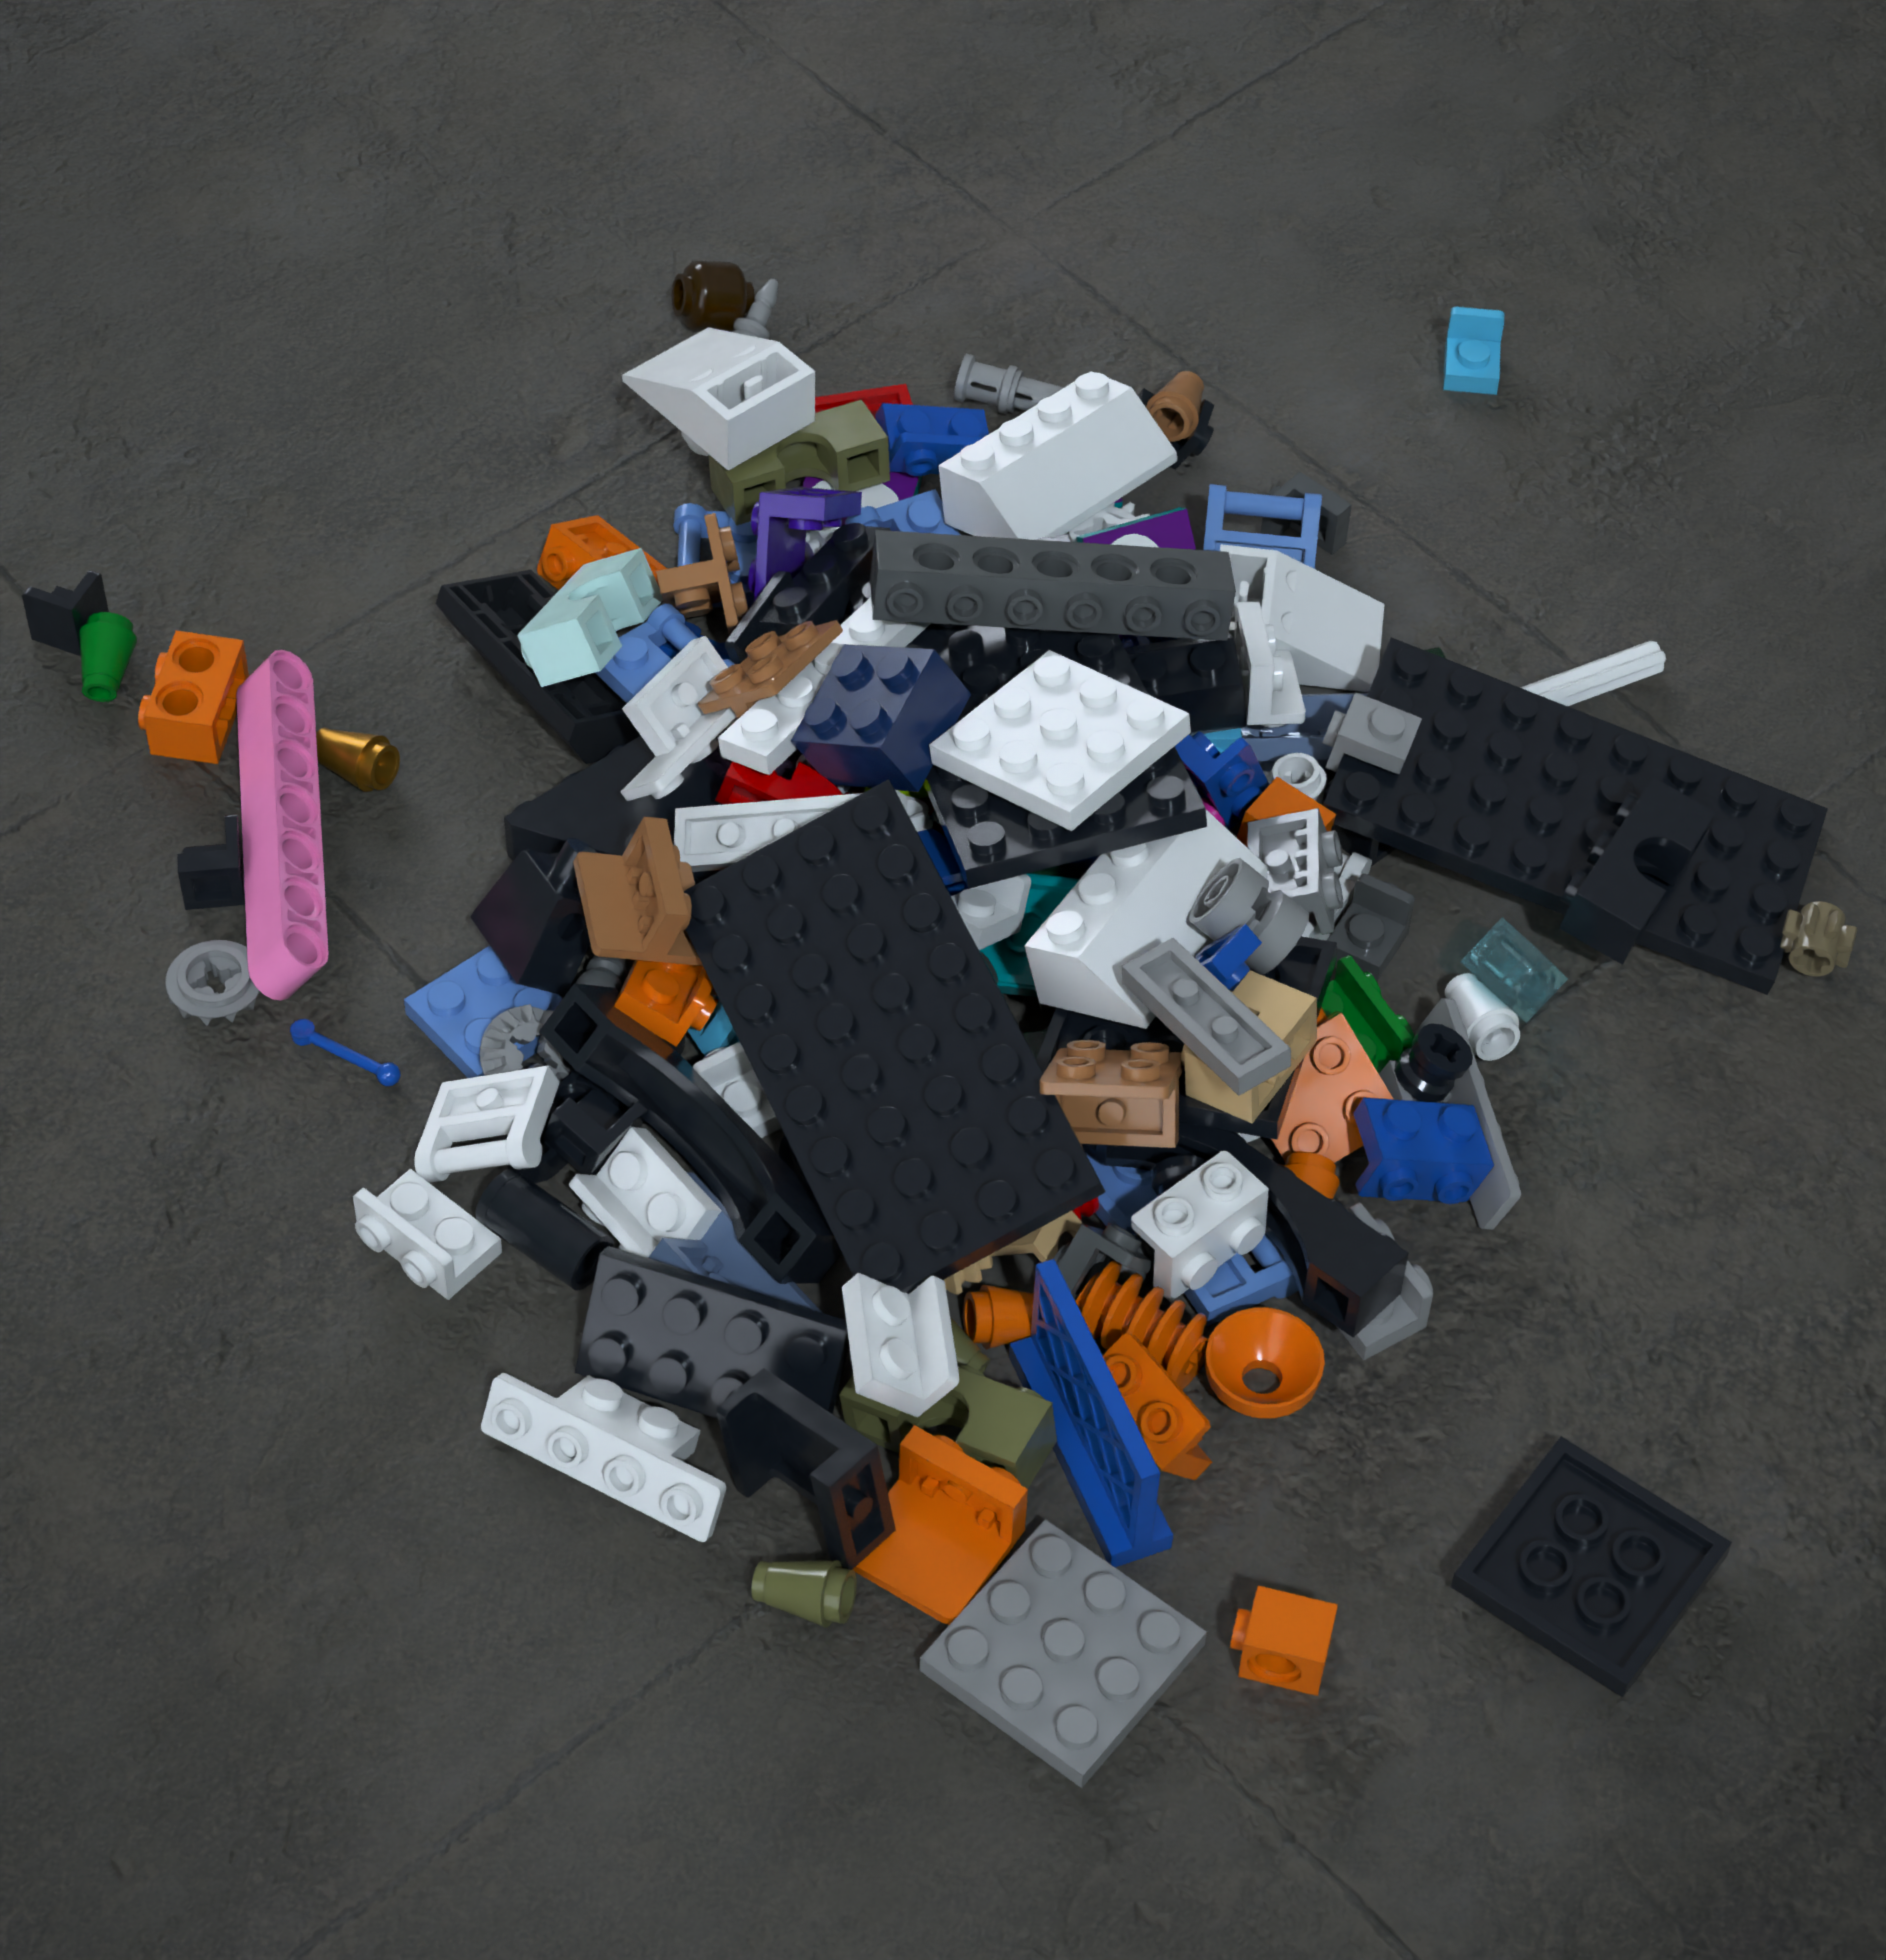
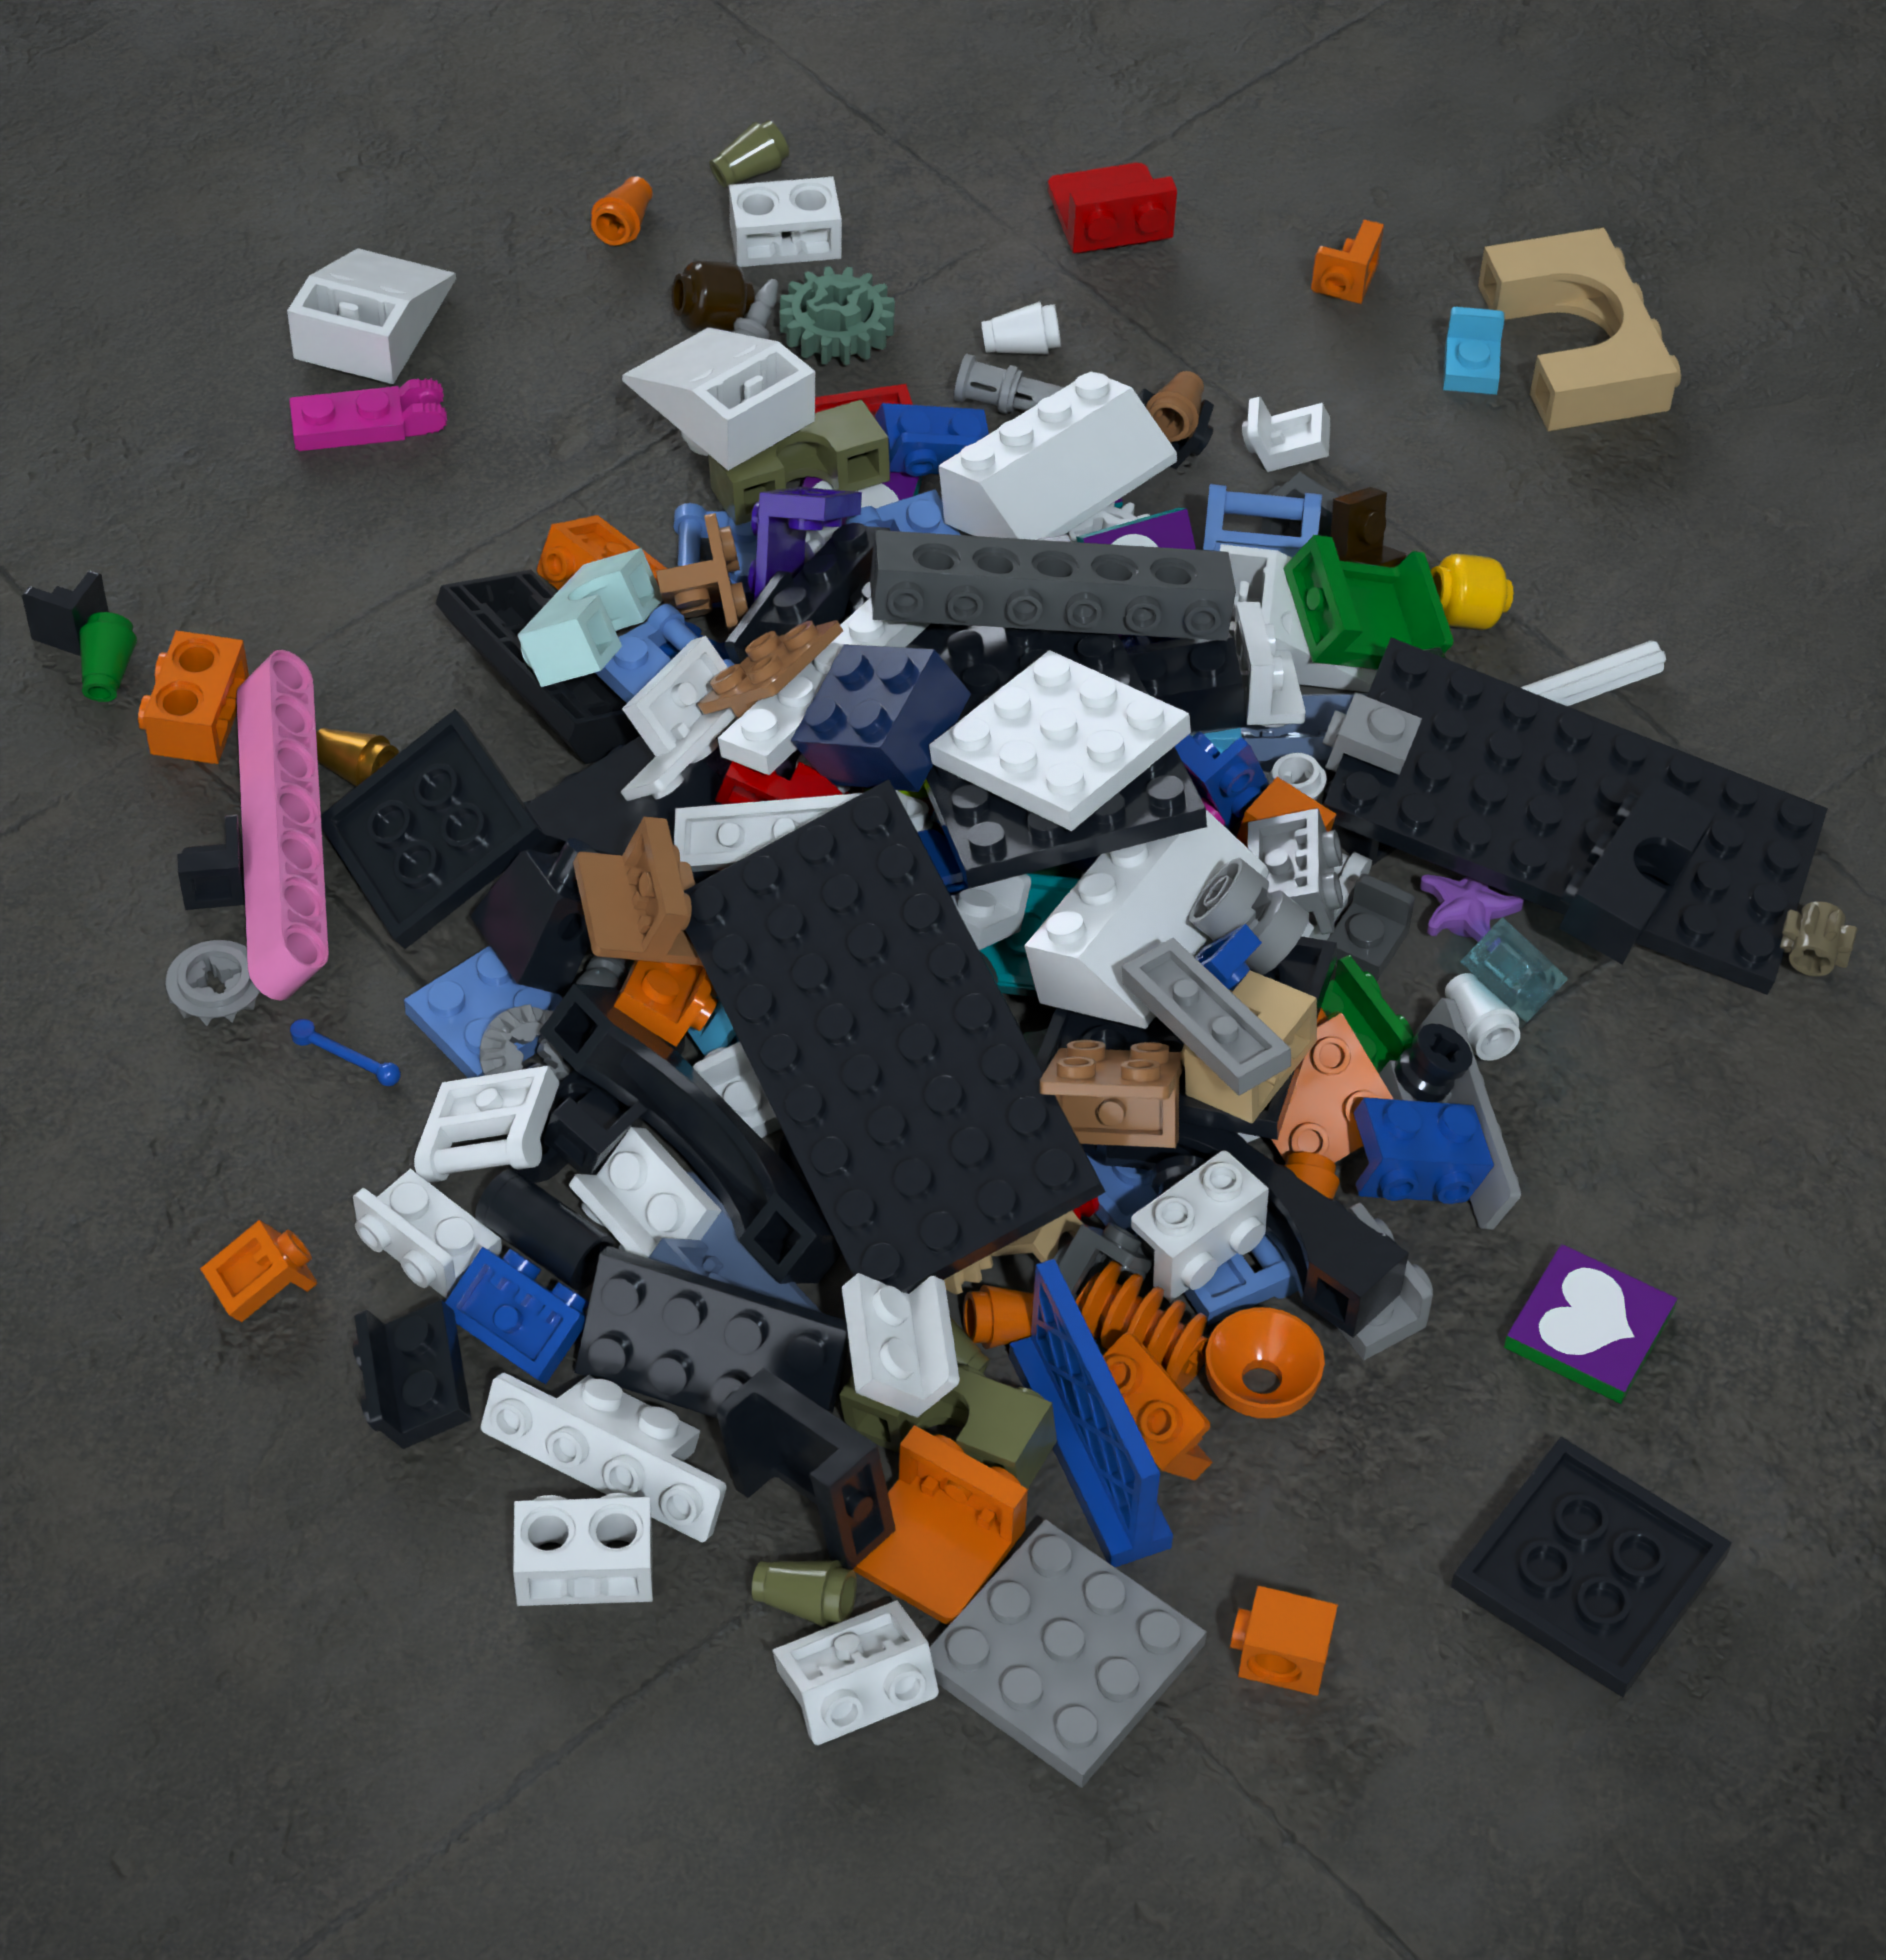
none -> orange bracket [200,1220,318,1323]
none -> white slope [287,248,456,384]
none -> dark pink hinge [289,378,447,451]
none -> black plate [321,709,547,949]
none -> black bracket [353,1300,472,1449]
none -> blue bracket [445,1247,589,1384]
none -> white brick [513,1493,653,1606]
none -> orange cone [591,176,653,246]
none -> olive cone [709,120,789,188]
none -> white brick [729,177,842,267]
none -> white bracket [772,1600,939,1745]
none -> sand green gear [779,266,895,365]
none -> white cone [981,301,1061,354]
none -> red bracket [1048,162,1177,253]
none -> white bracket [1242,397,1330,472]
none -> green panel [1283,535,1454,670]
none -> orange bracket [1311,219,1384,304]
none -> dark brown bracket [1331,487,1406,568]
none -> medium lavender animal [1420,875,1524,949]
none -> yellow head [1431,554,1514,630]
none -> tan arch [1478,228,1681,431]
none -> tile [1504,1244,1678,1404]

